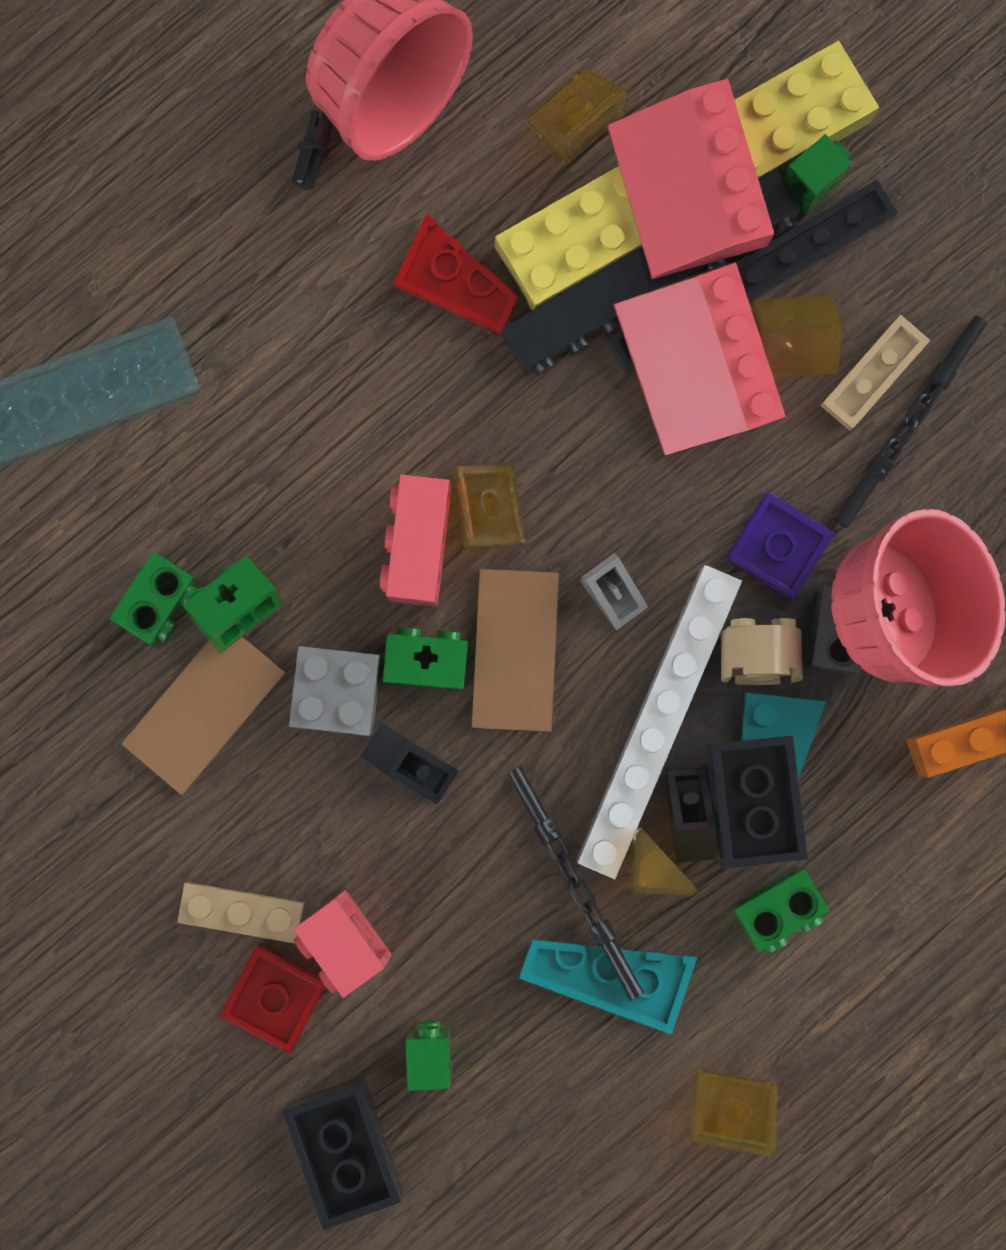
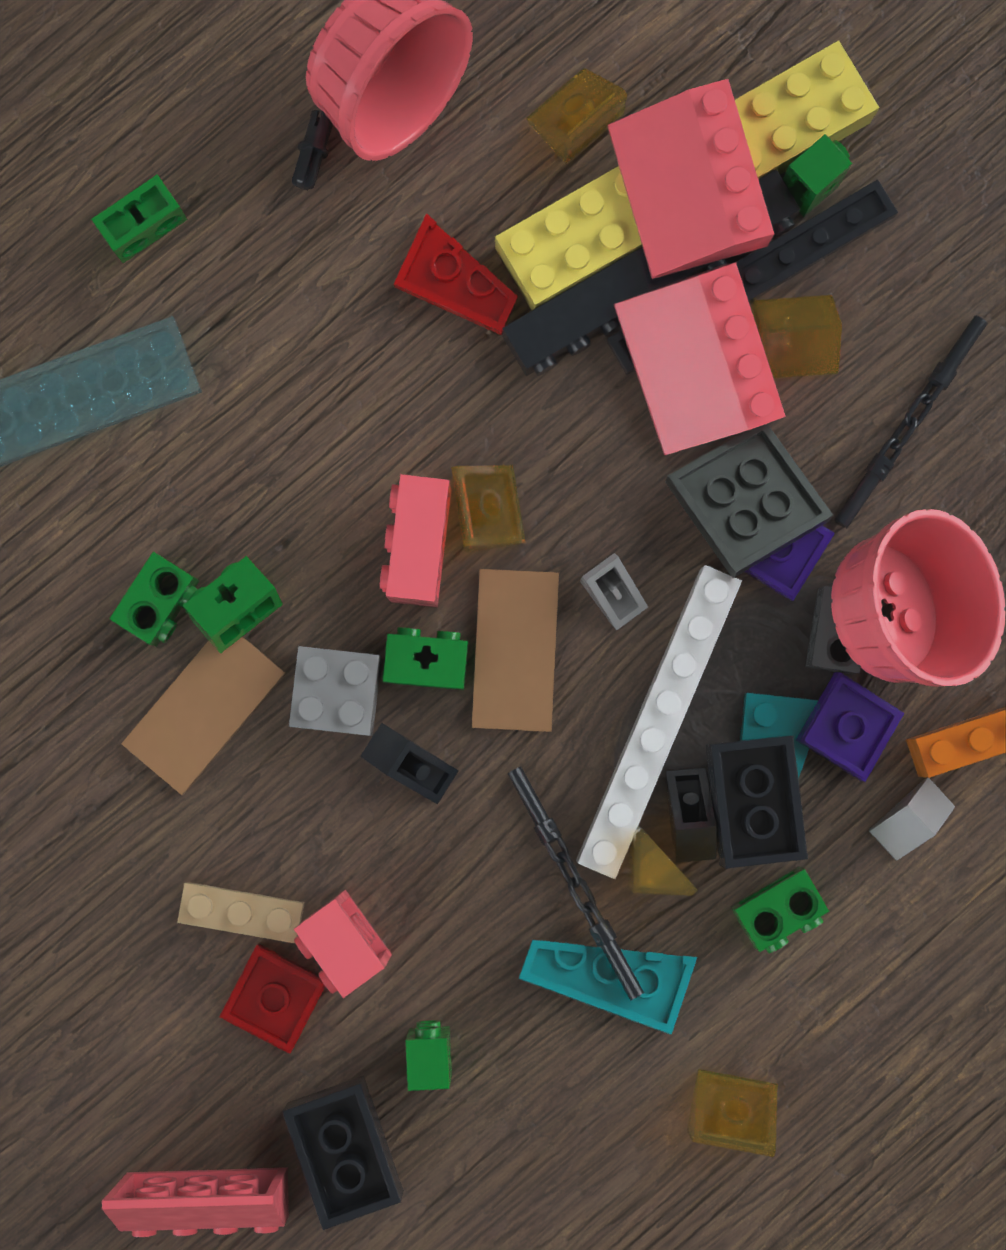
tan brick [720,618,803,685] -> none
tan plate [820,314,930,431] -> none
none -> green brick [91,174,188,263]
none -> coral slope [102,1167,289,1237]
none -> pearl dark grey plate [665,424,833,578]
none -> dark purple tile [796,672,904,782]
none -> light grey slope [868,778,955,860]

